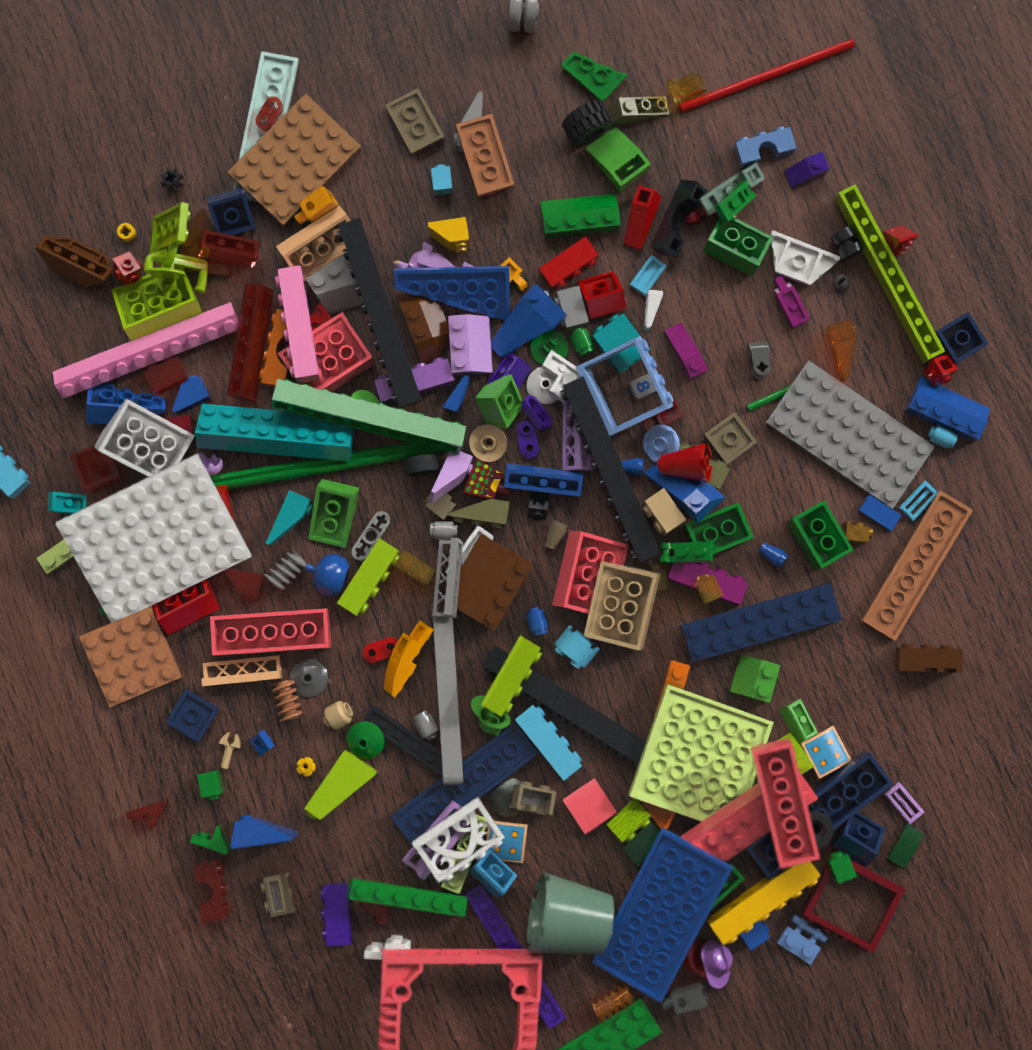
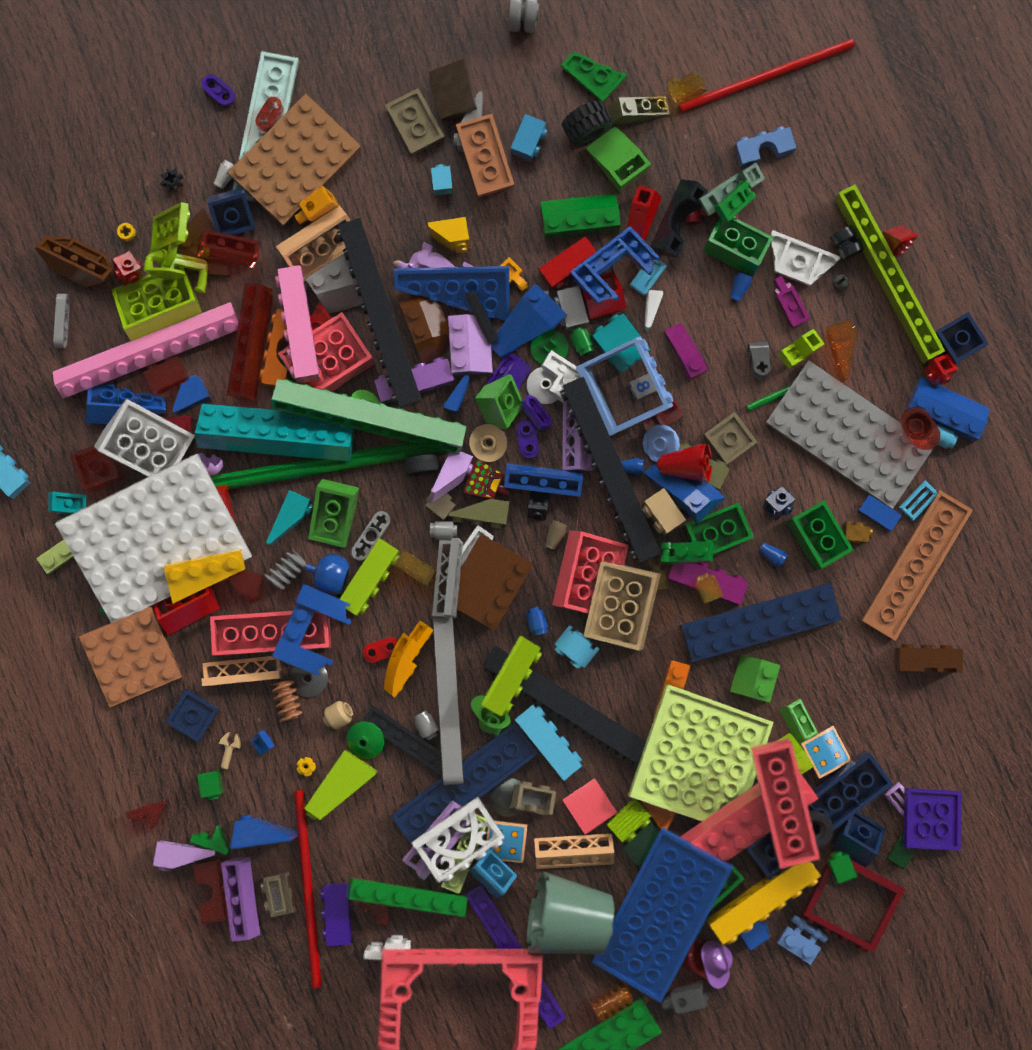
dark purple slope [784,151,830,188] -> none
none -> light grey beam [53,293,70,348]
none -> lavender slope [153,840,218,871]
none -> yellow wing [164,549,245,603]
none -> dark purple plate [201,74,235,107]
none -> white cone [214,160,234,189]
none -> medium lavender brick [221,857,260,941]
none -> blue wedge [272,584,351,676]
none -> red piece [294,790,322,988]
none -> dark brown tile [429,59,477,122]
none -> black axle [465,290,499,344]
none -> dark azure brick [511,114,548,162]
none -> light nougat fence [534,833,614,869]
none -> blue wedge [570,227,660,305]
none -> blue cone [730,272,752,302]
none -> dark blue brick [762,487,795,521]
none -> lime brick [778,329,824,369]
none -> clear red piece [901,407,940,450]
none -> dark purple plate [903,788,962,850]

